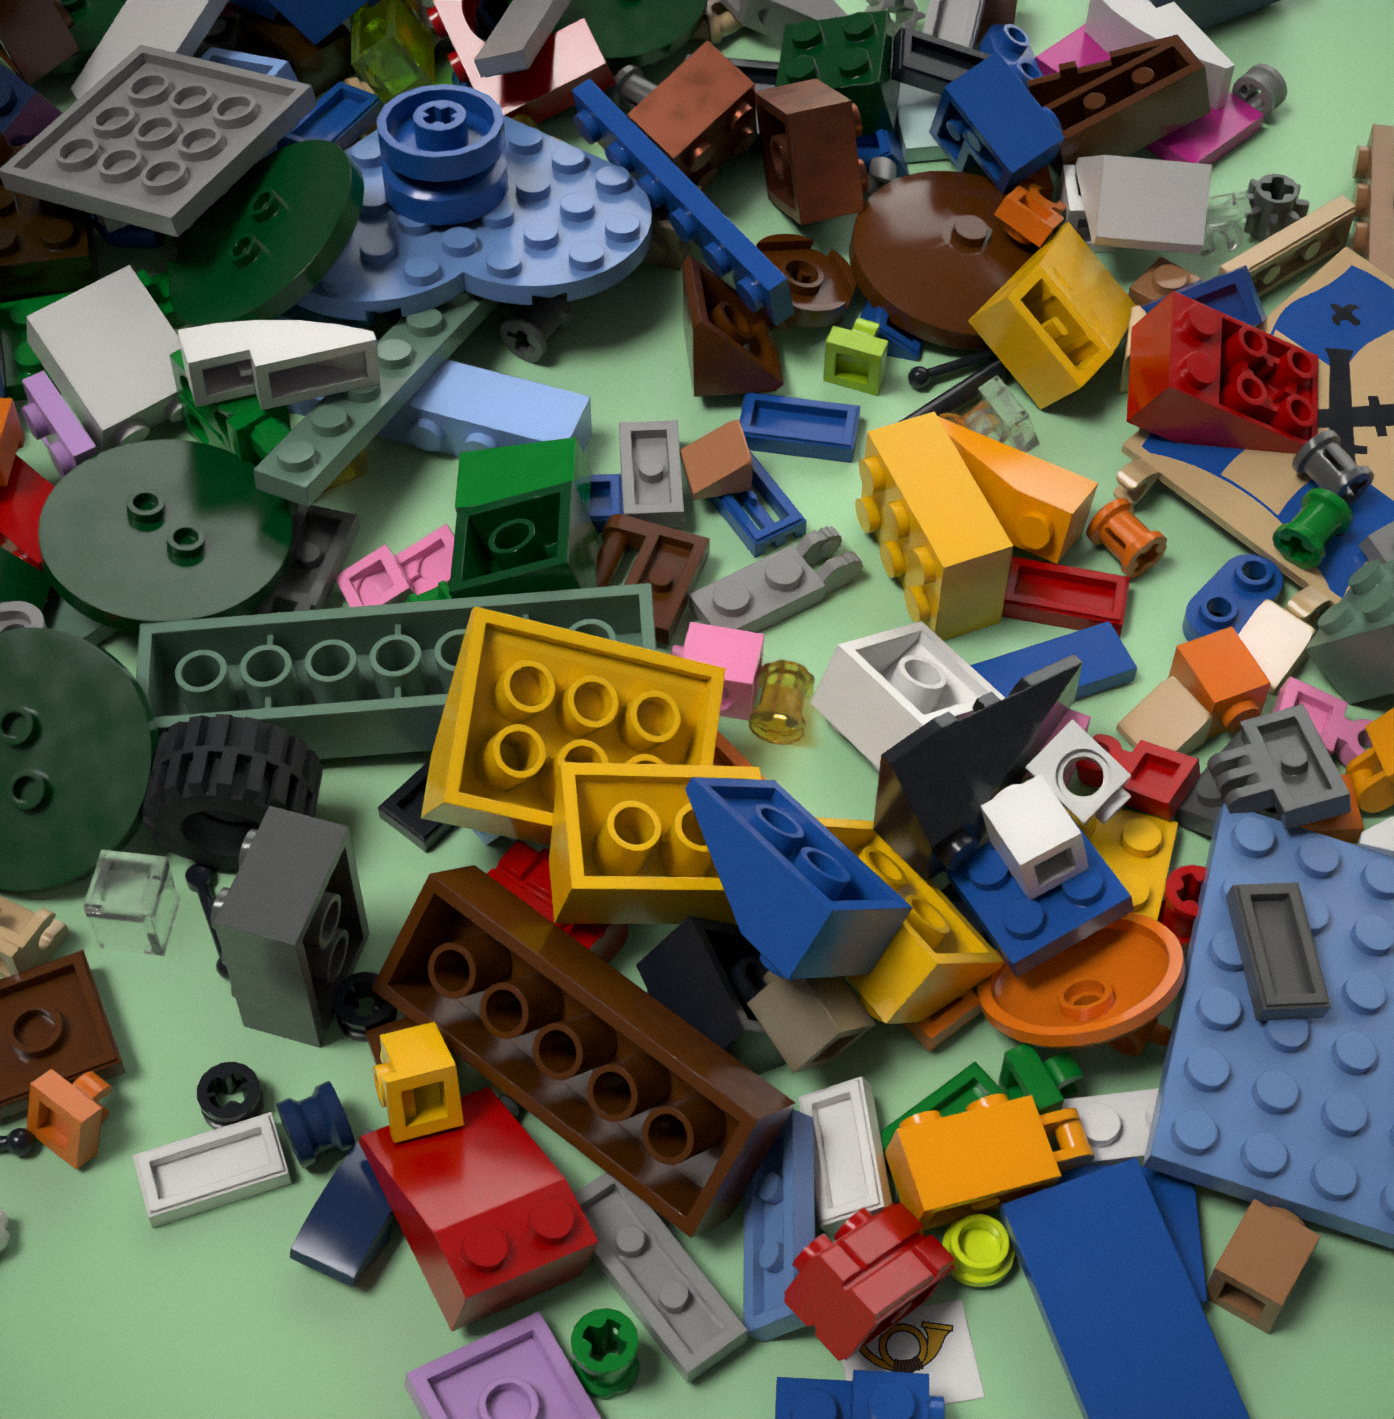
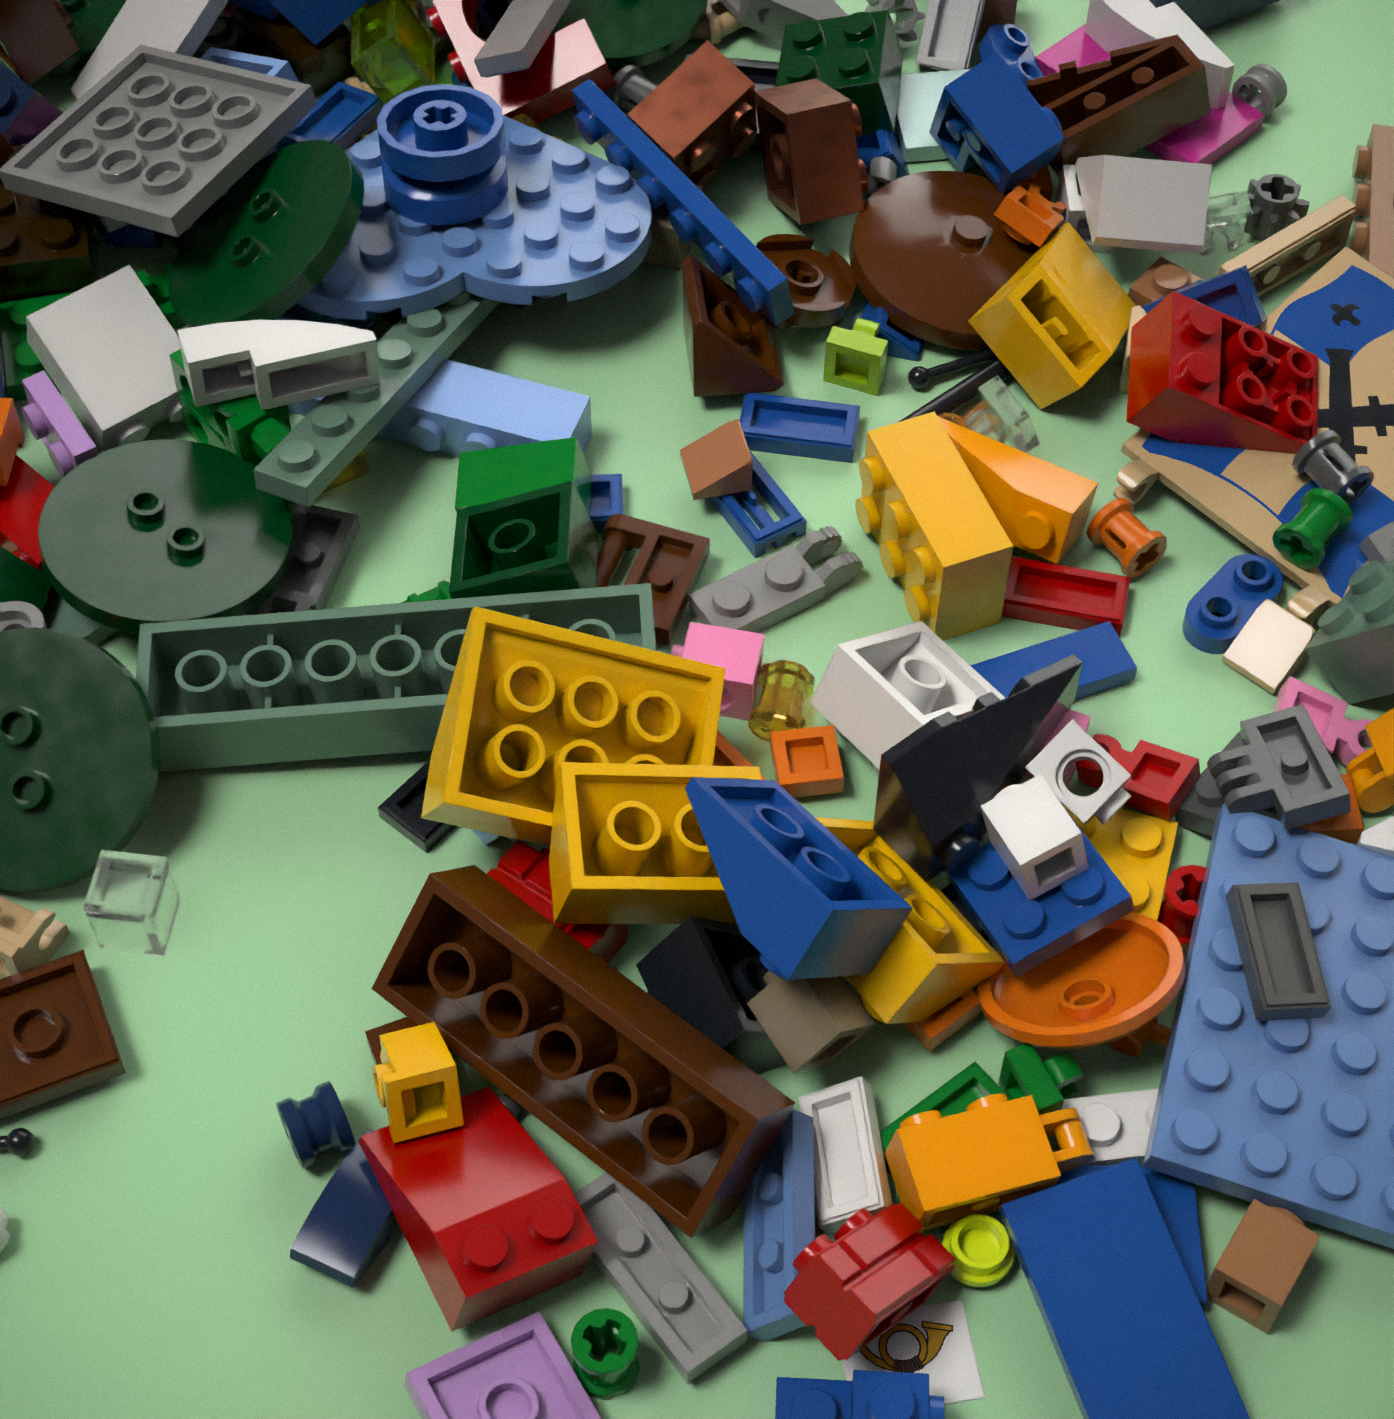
orange tile [26,1069,112,1170] -> none
white tile [132,1112,292,1228] -> none
black tyre [142,714,322,871] -> none
black hinge [185,863,230,980] -> none
black bush [197,1062,264,1130] -> none
dark grey brick [211,806,370,1048] -> none
black bush [333,971,398,1042] -> none
bright pink slope [335,524,455,607] -> none
dark grey bush [500,295,573,362] -> none
light grey plate [619,420,684,527] -> none
black tile [891,26,991,95] -> none
tan slope [1116,676,1212,755] -> none
orange brick [1168,626,1271,739] -> none
none -> orange plate [769,725,844,798]

